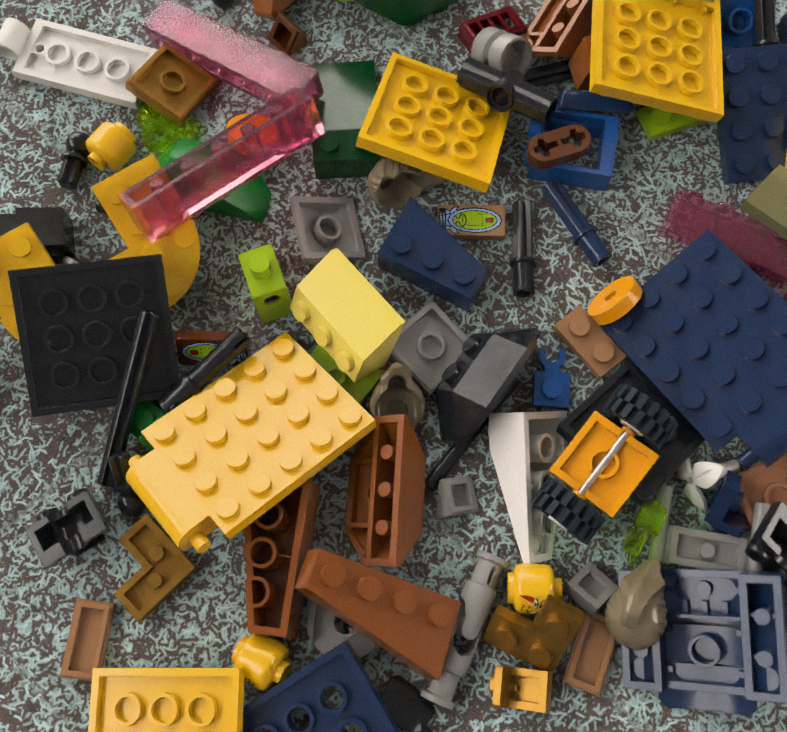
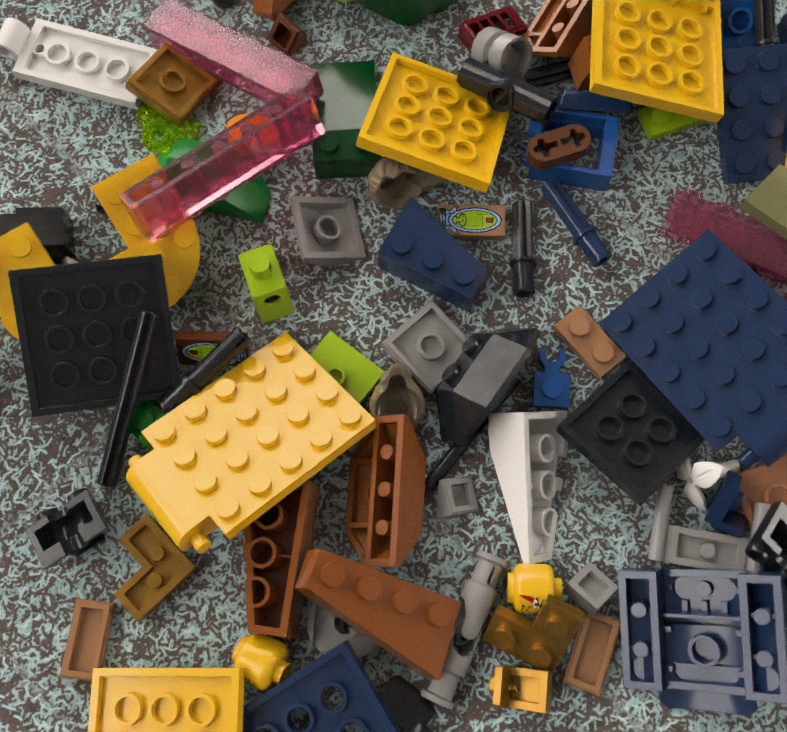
black axle [57,131,90,190] -> none
yellow head [86,122,137,172] -> none
black axle [108,451,146,517] -> none
light yellow slope [290,248,406,382] -> none
plate [530,384,678,545] -> none
light orange piece [588,276,643,325] -> none
dark tan hair [605,558,667,651] -> none
clear neon green plate [622,499,668,568] -> none

